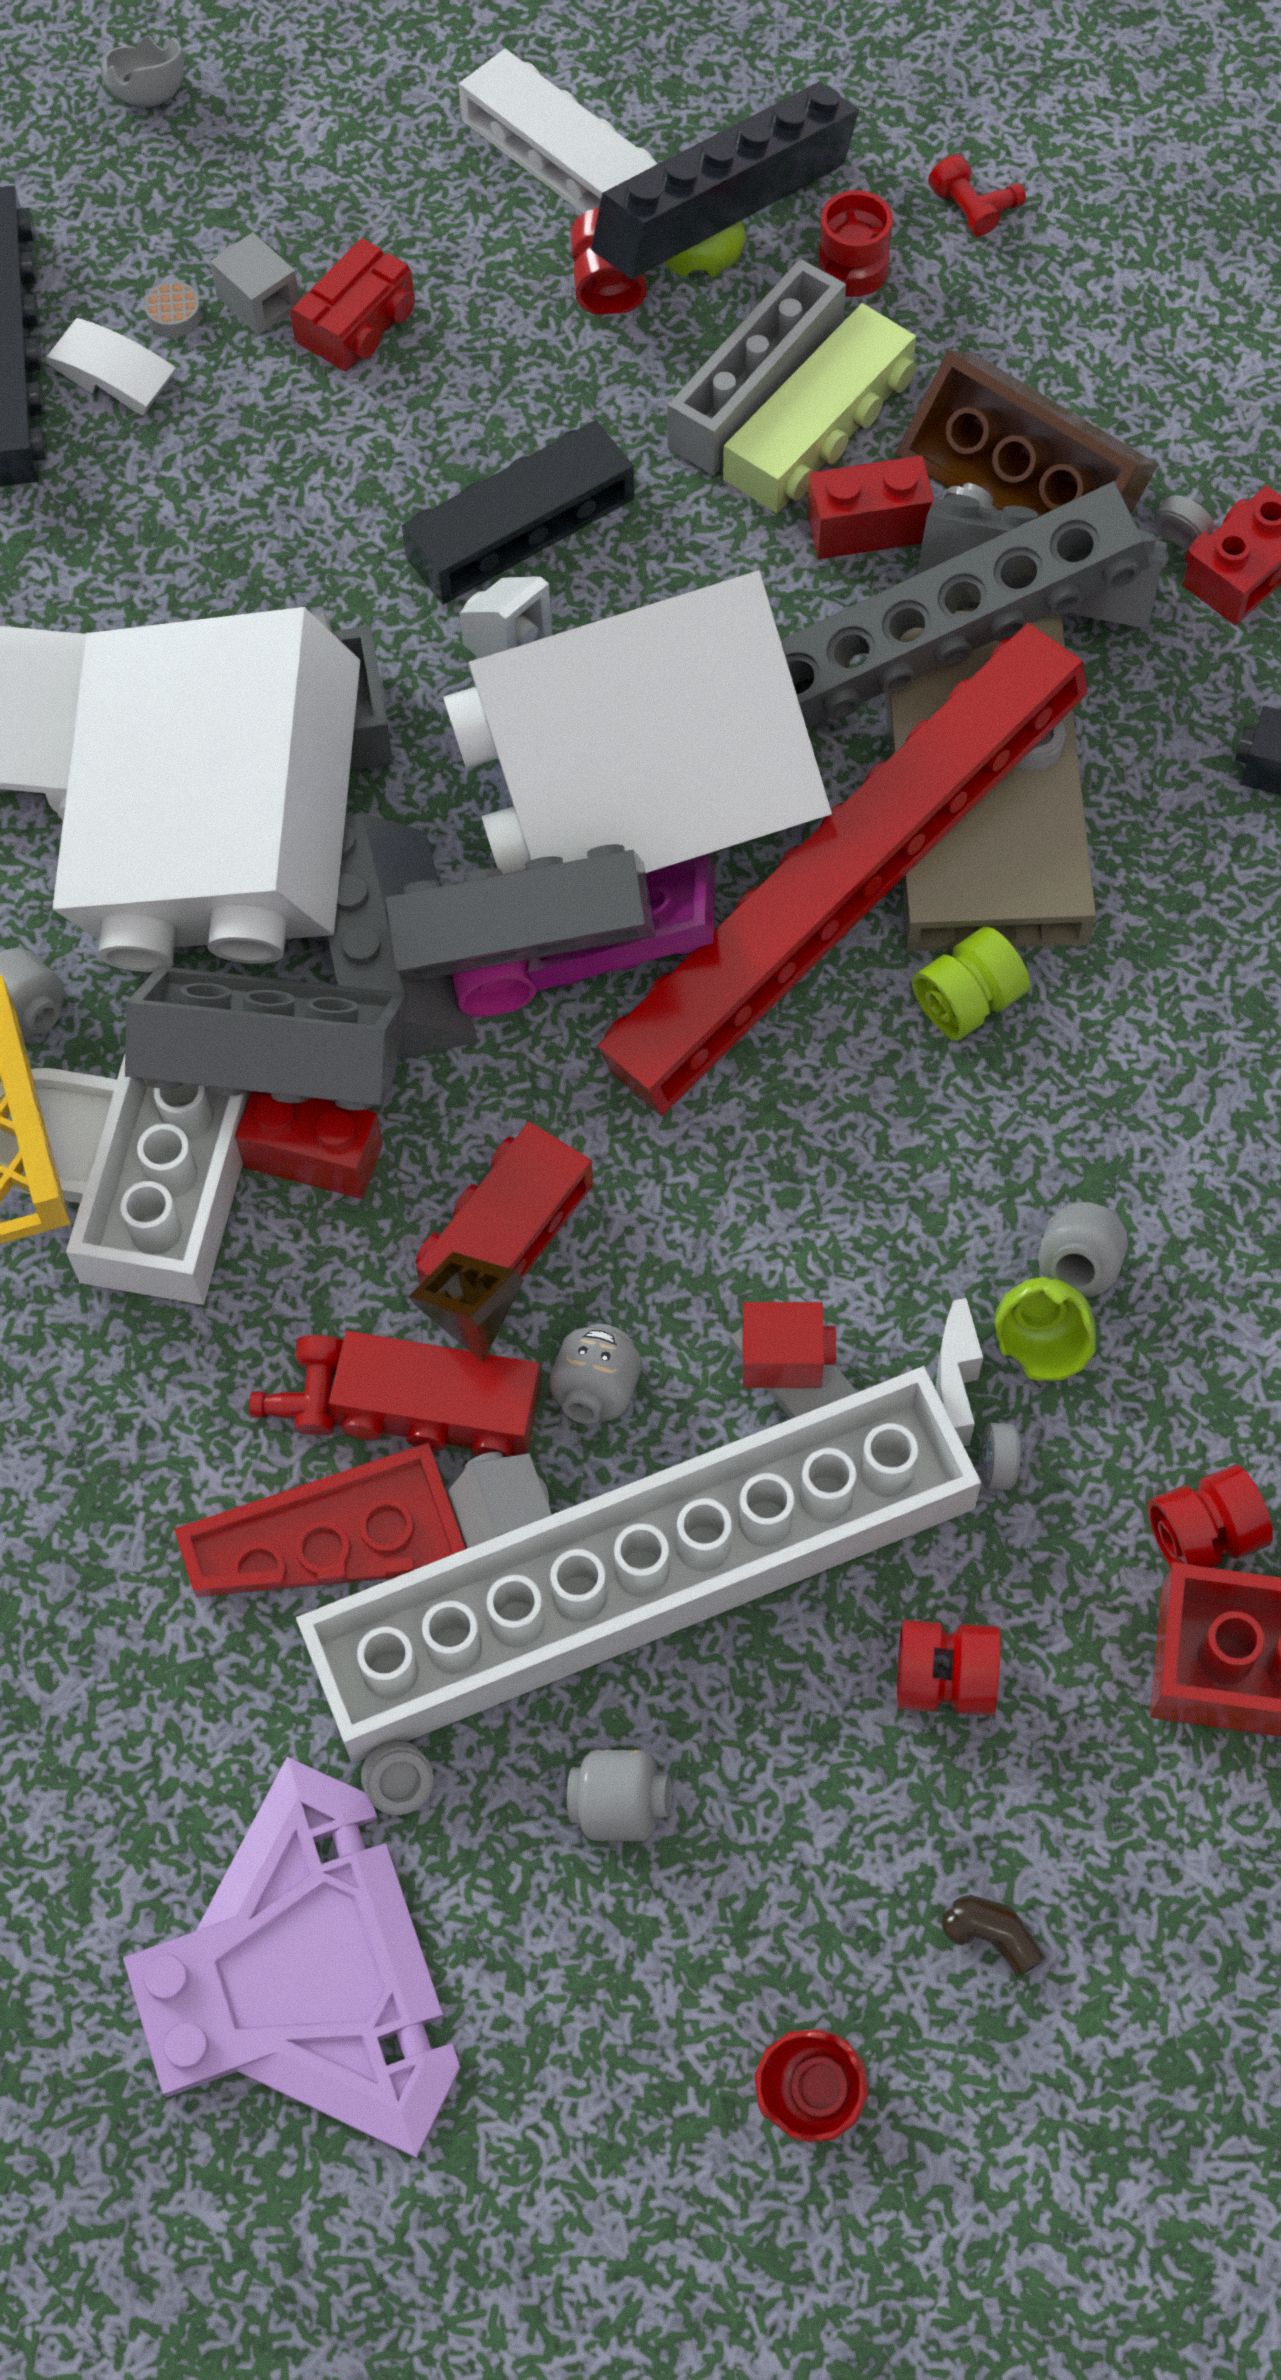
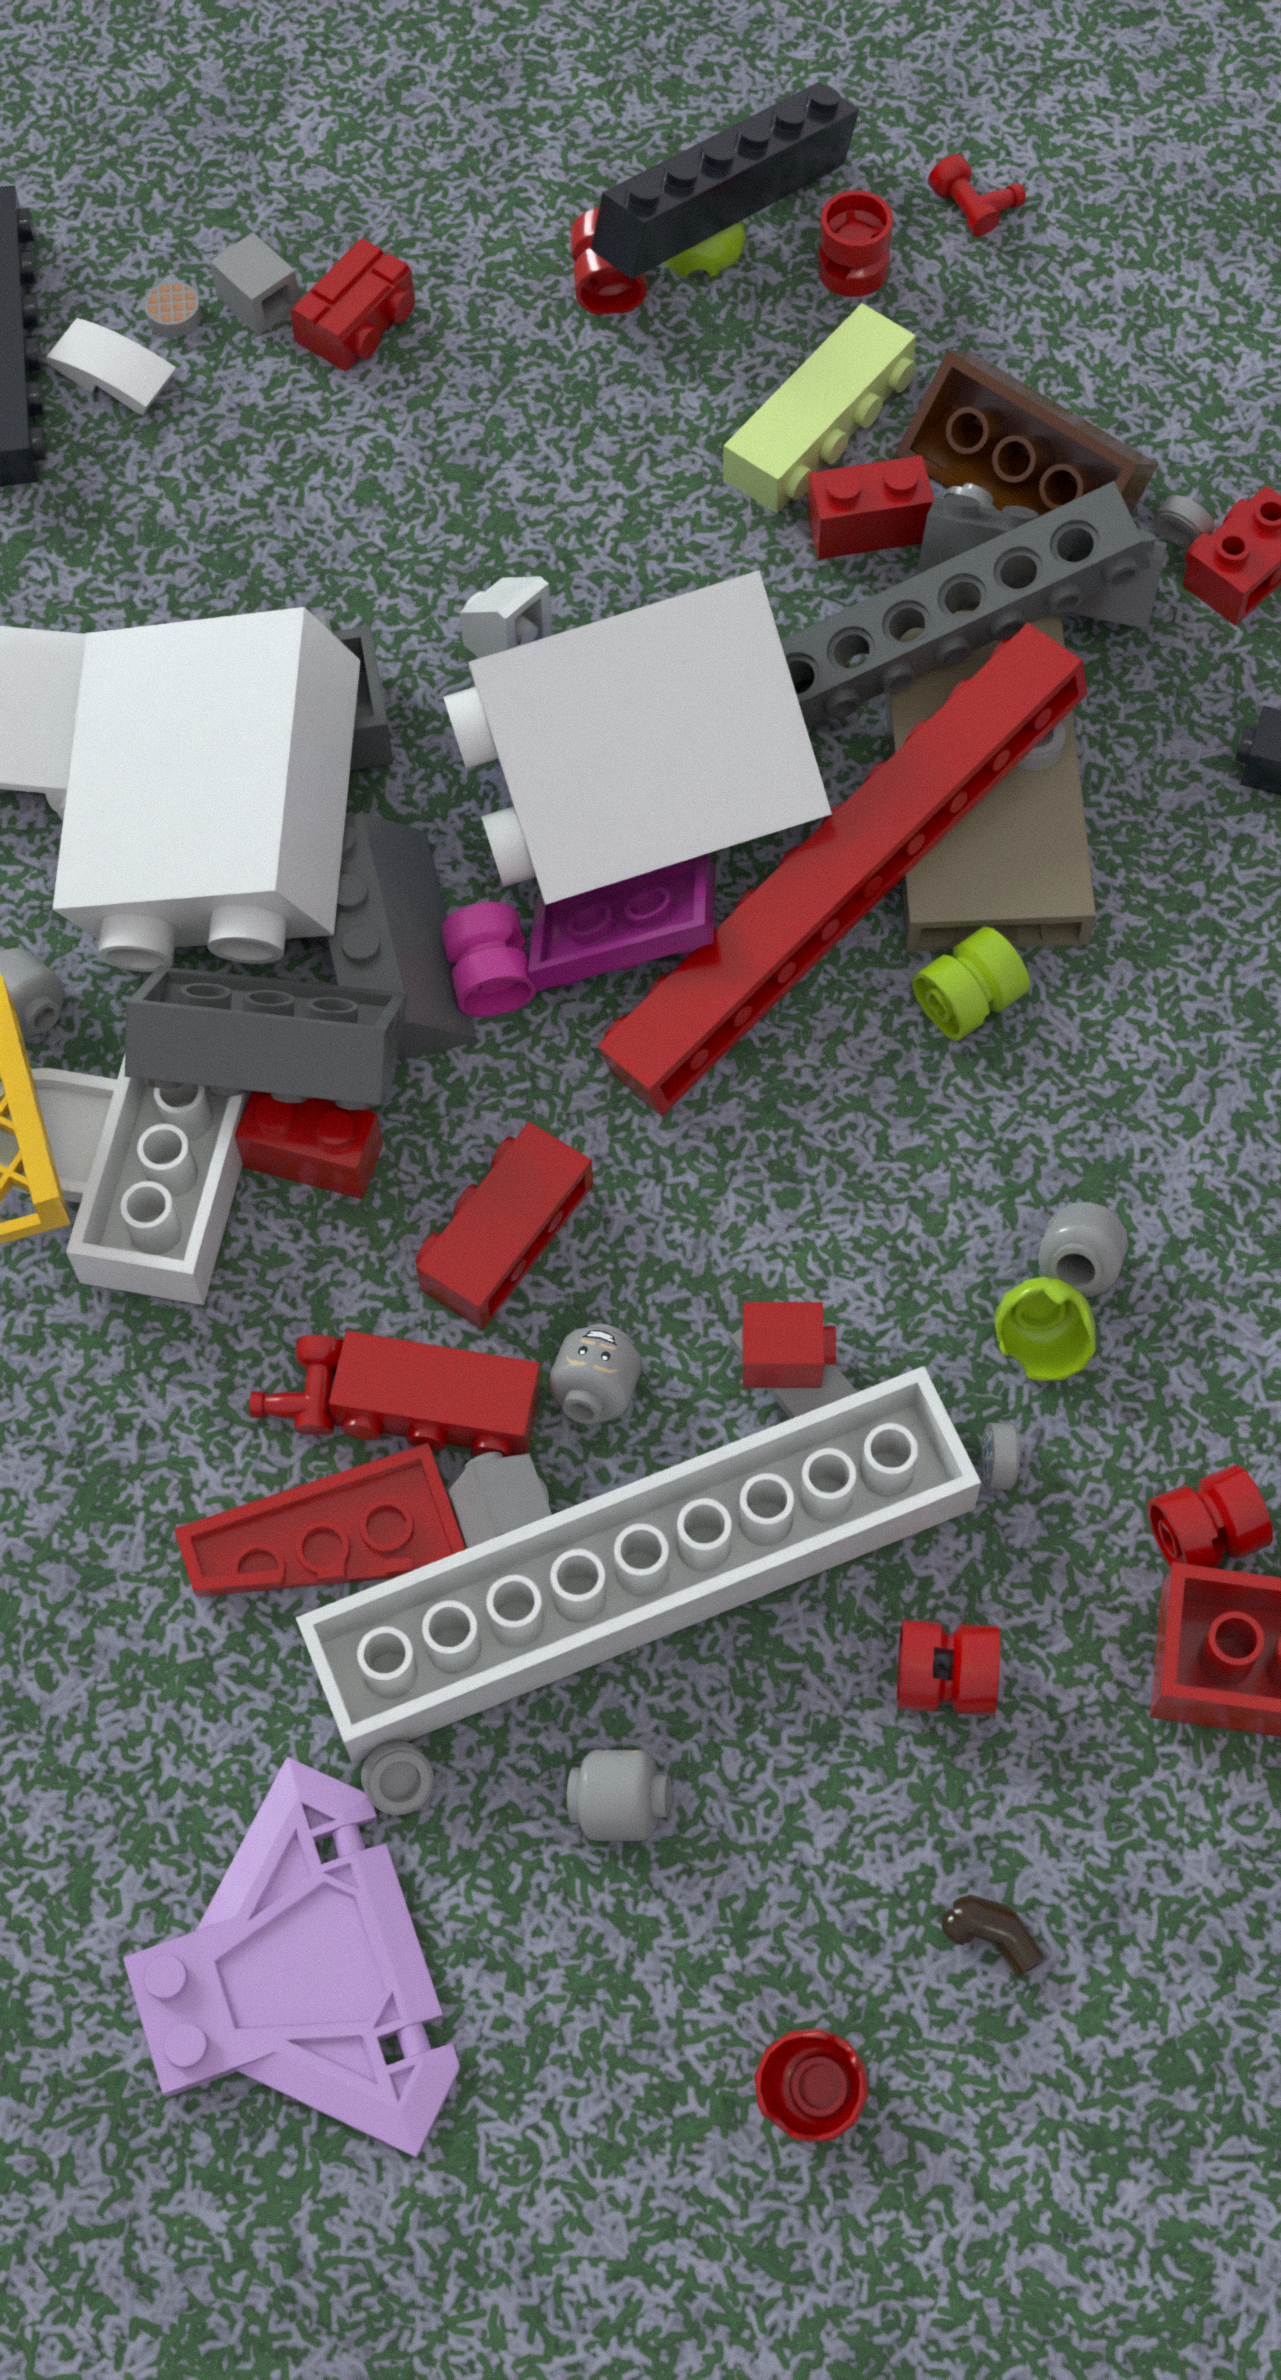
light grey hair [101,35,184,108] -> none
dark grey brick [385,844,655,982] -> none
black brick [402,420,635,605] -> none
dark brown slope [408,1252,524,1363] -> none
white brick [459,48,658,213] -> none
light grey brick [668,259,846,475] -> none
white slope [936,1298,983,1446] -> none

